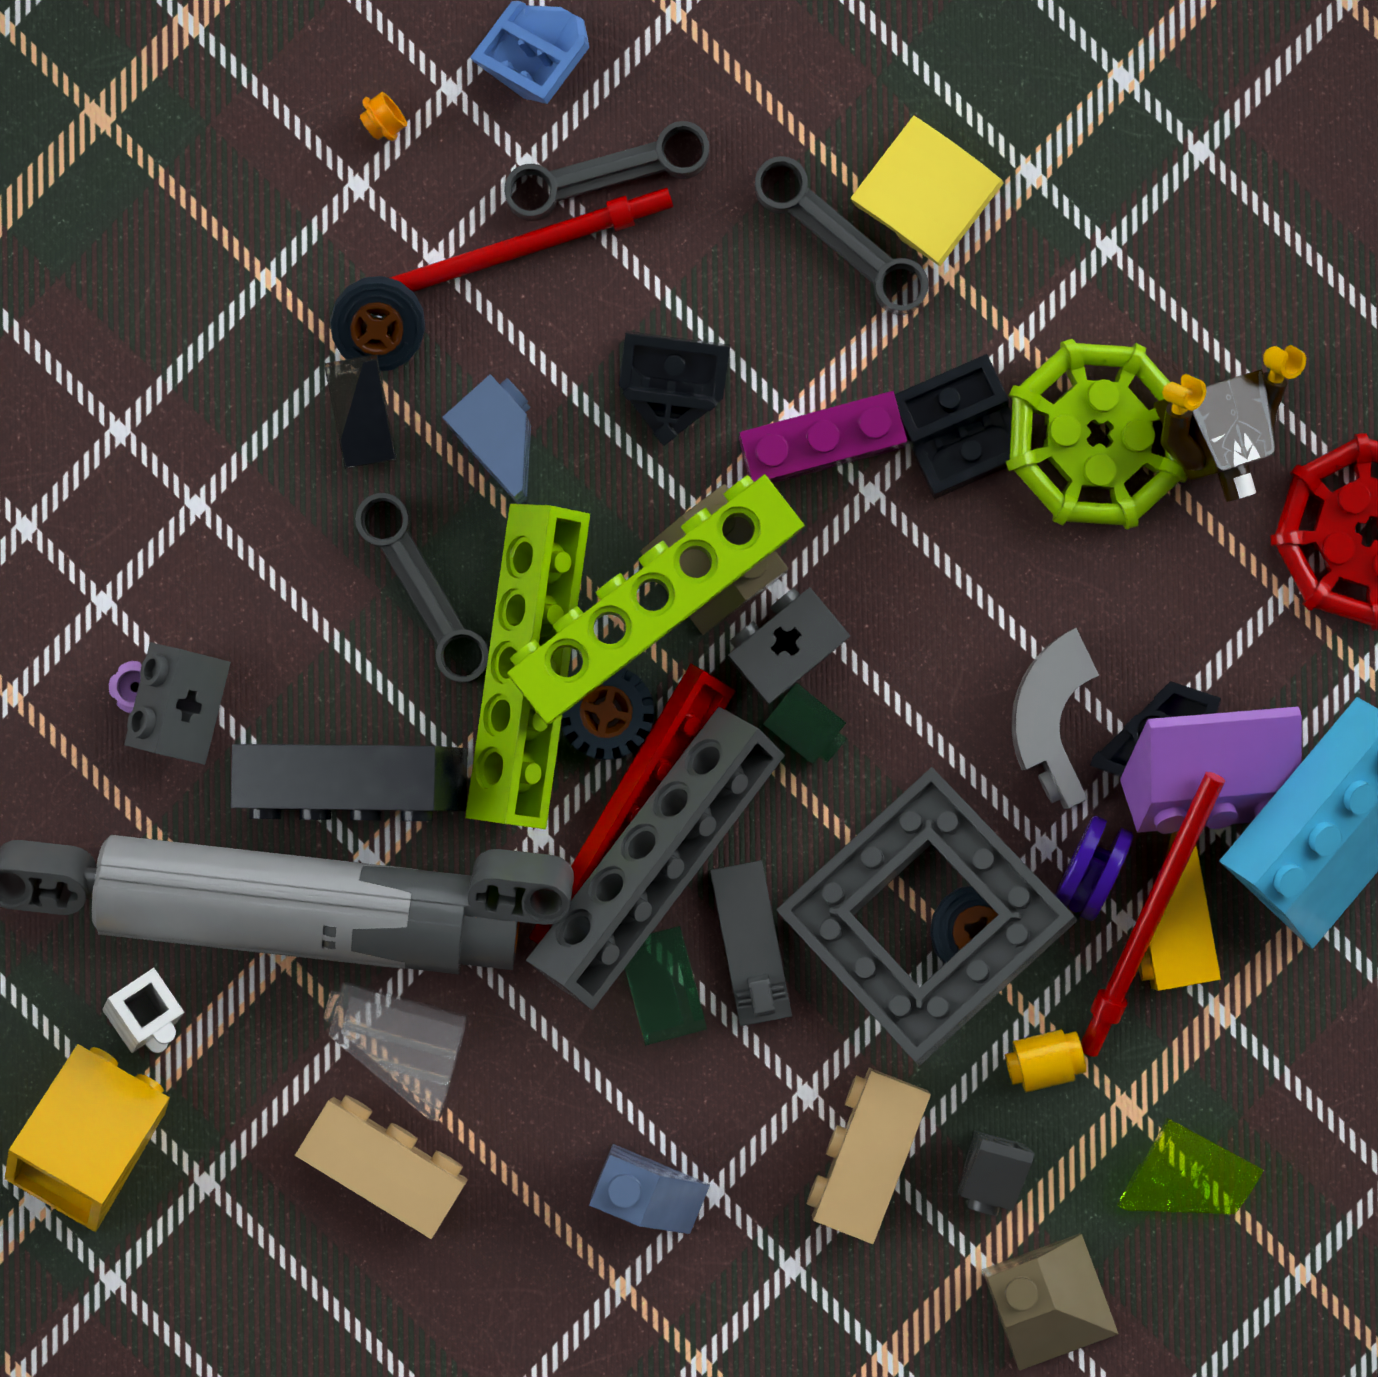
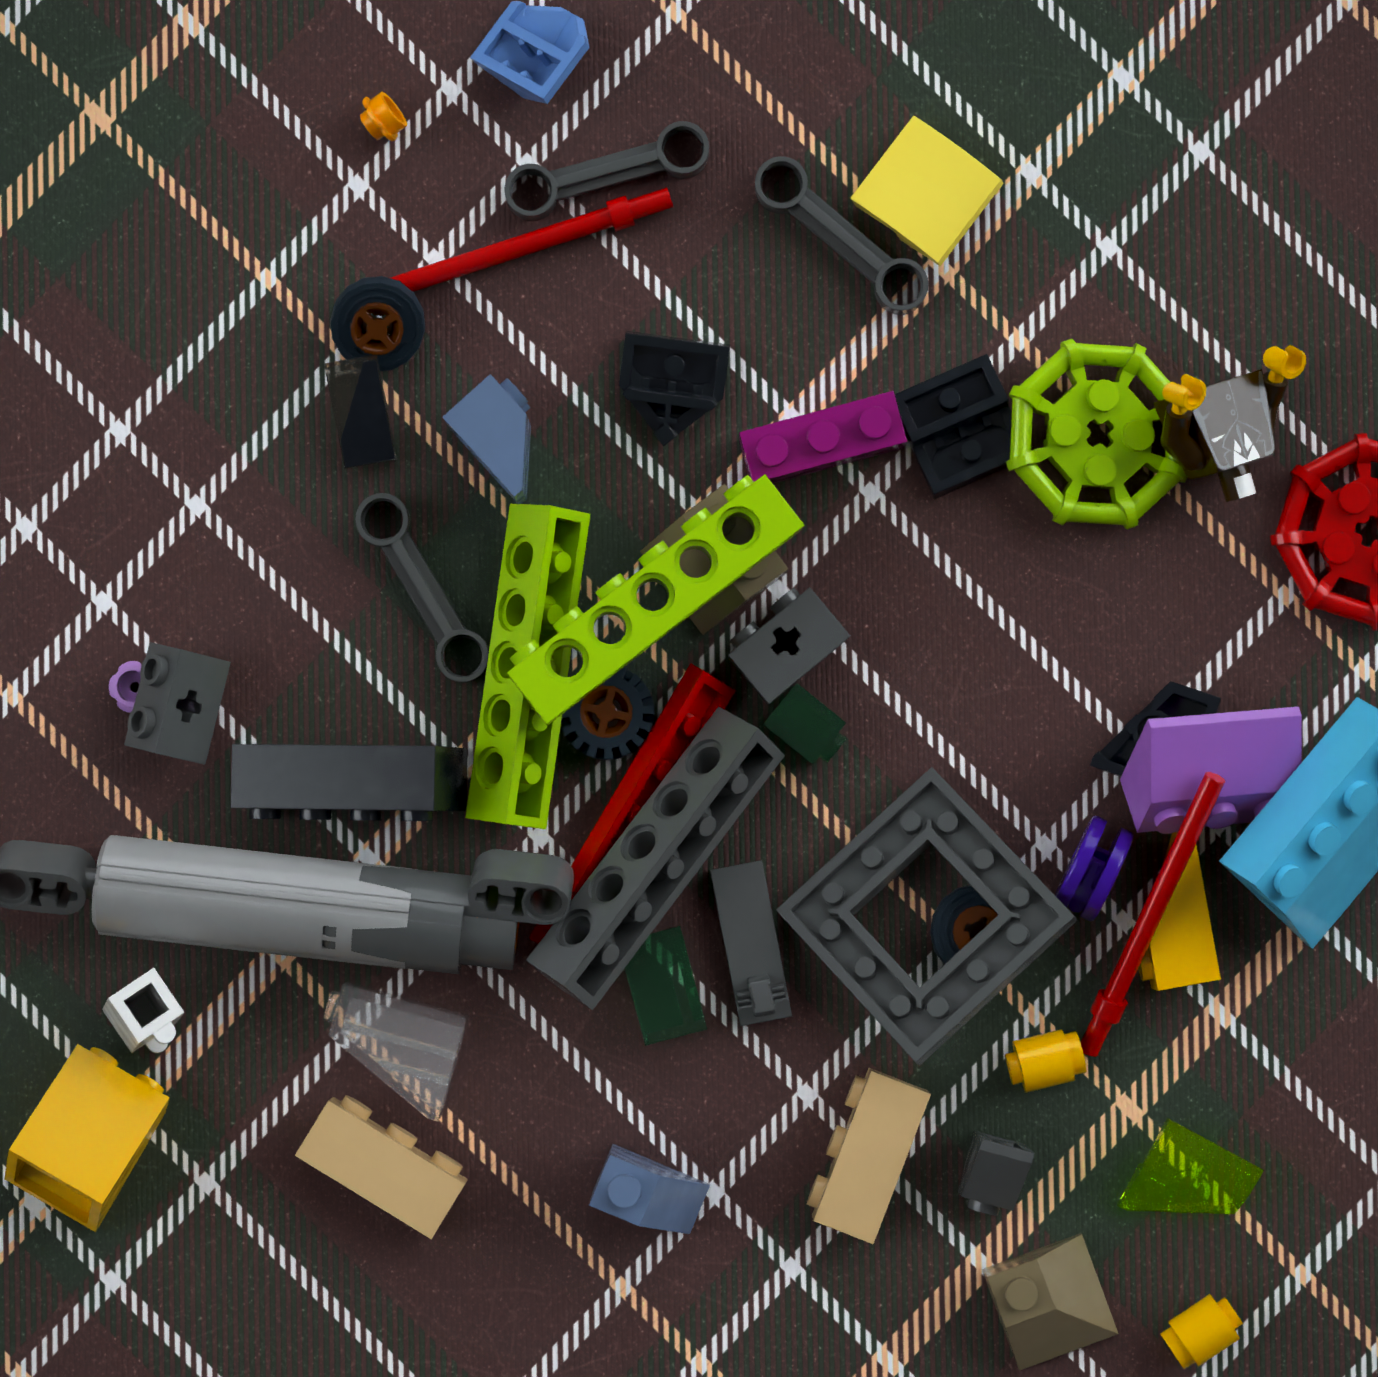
light grey arch [1011,628,1099,809] -> none
none -> yellow brick [1160,1294,1243,1370]

